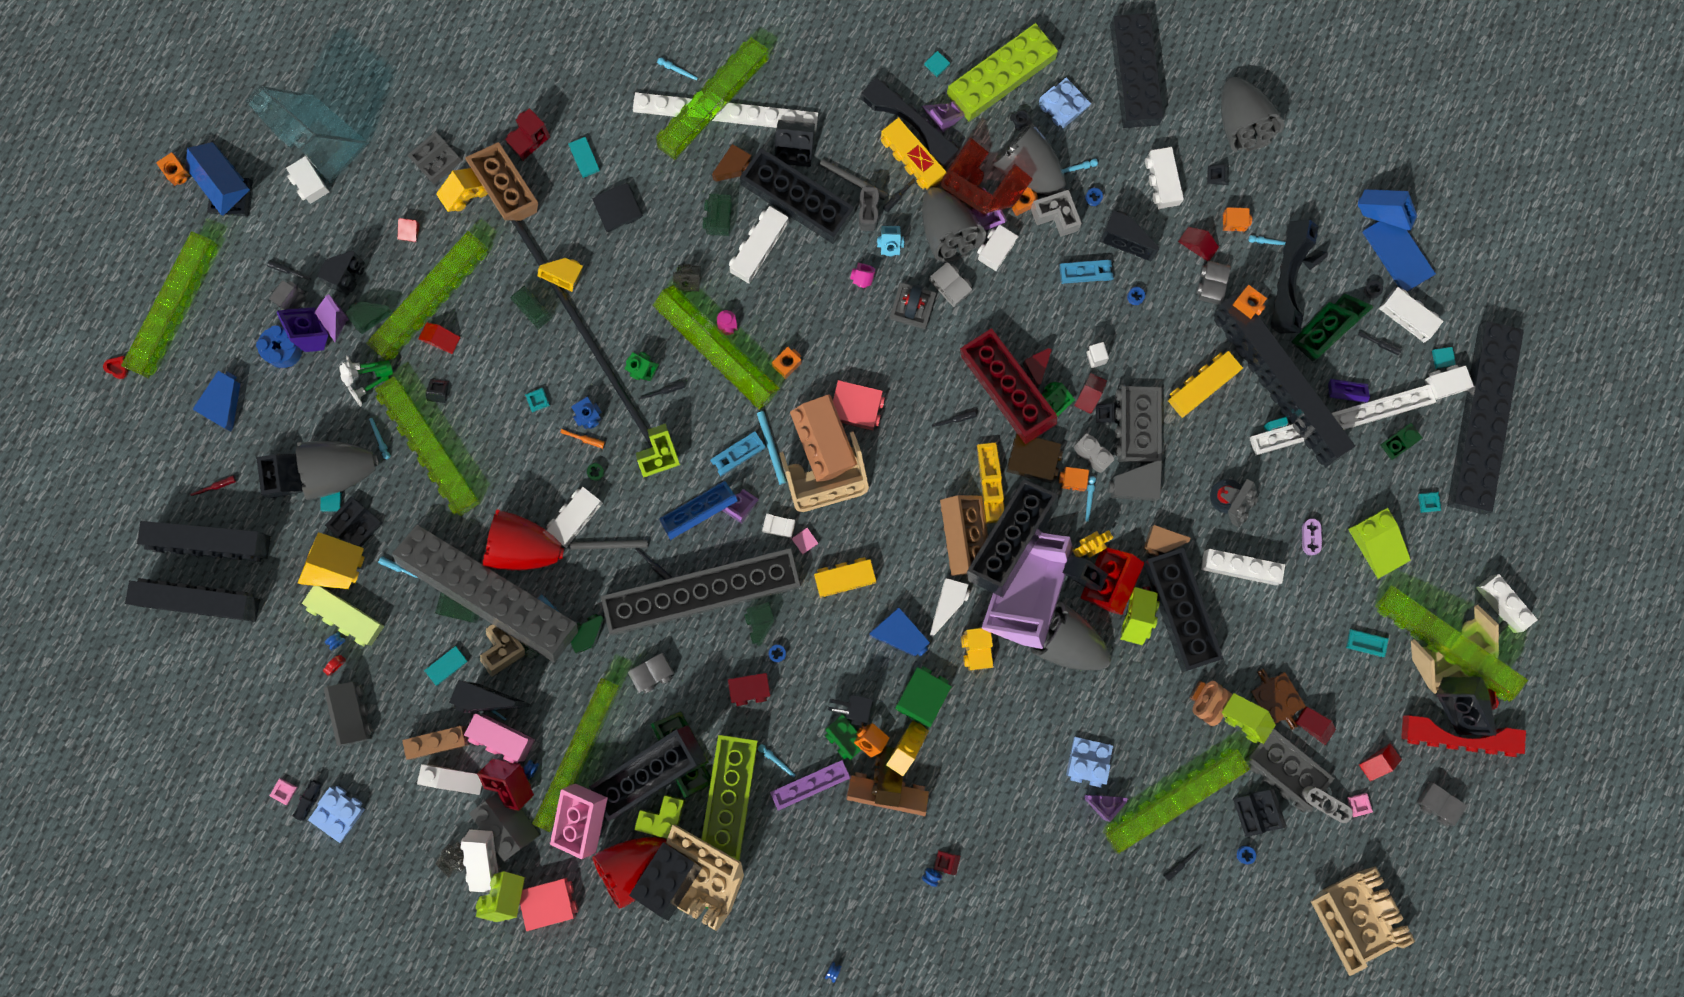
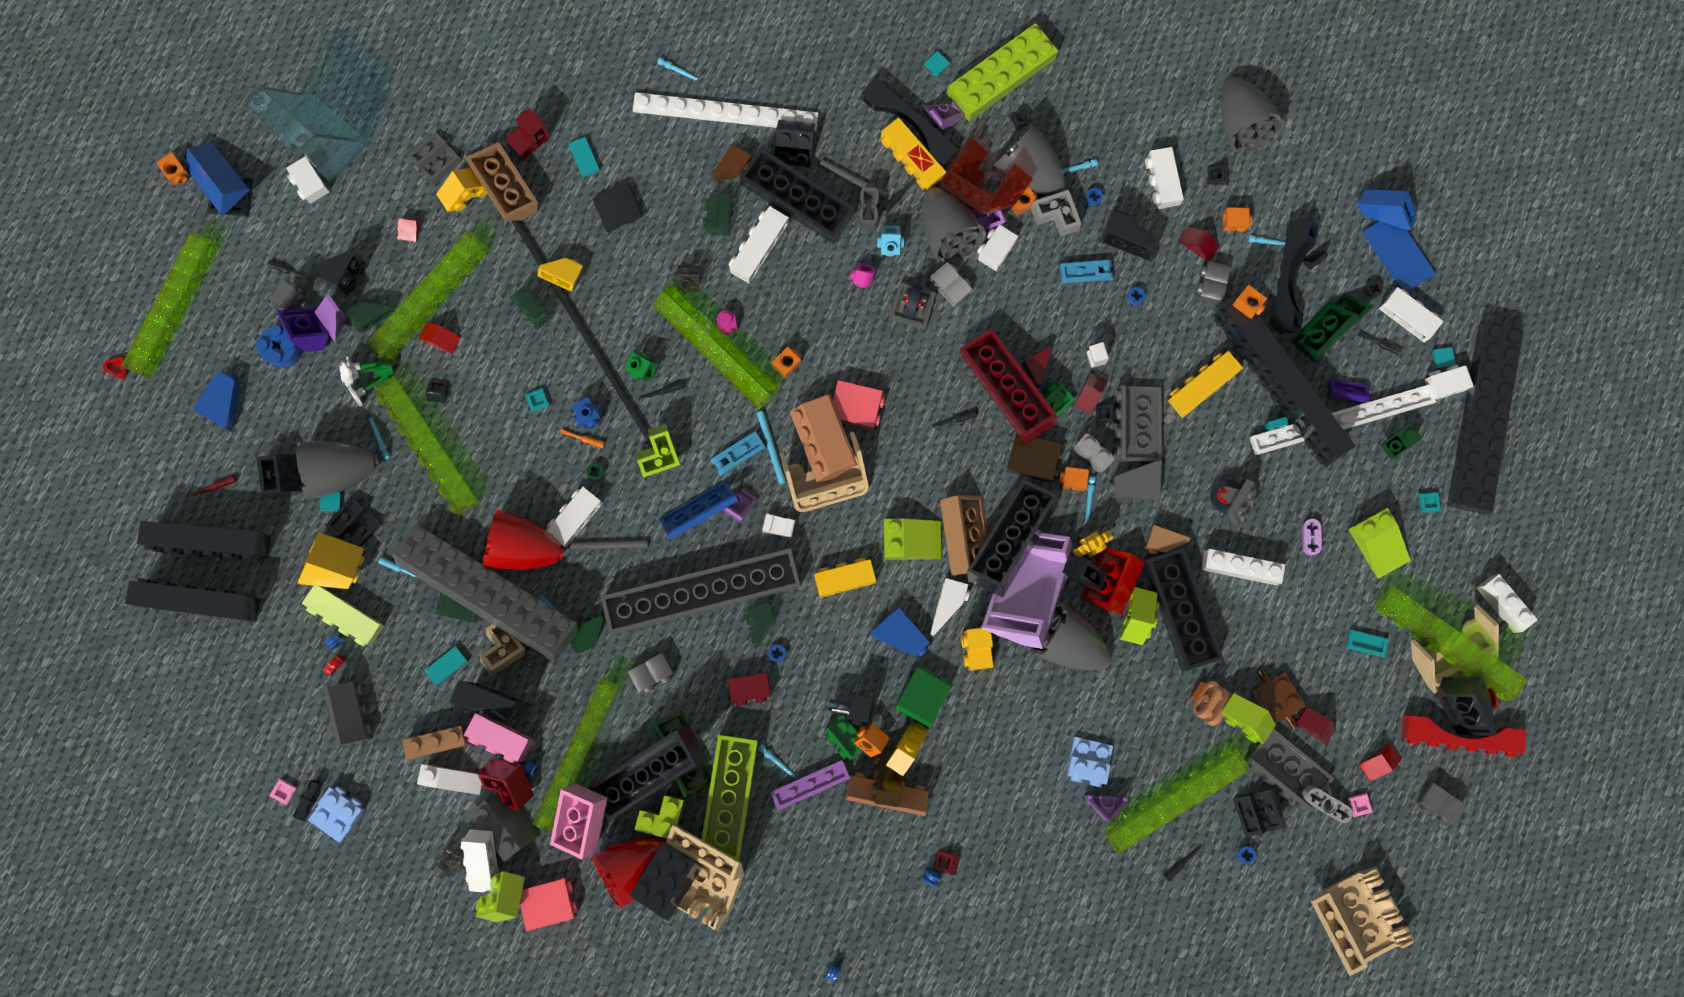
black piece [635,548,672,580] -> none
clear neon green brick [656,37,769,160] -> none
bright pink tile [792,528,818,555] -> none
yellow slope [977,443,1004,524] -> none
light blue plate [1039,77,1091,128] -> none
black brick [1110,13,1163,128] -> none
none -> lime slope [883,519,942,560]

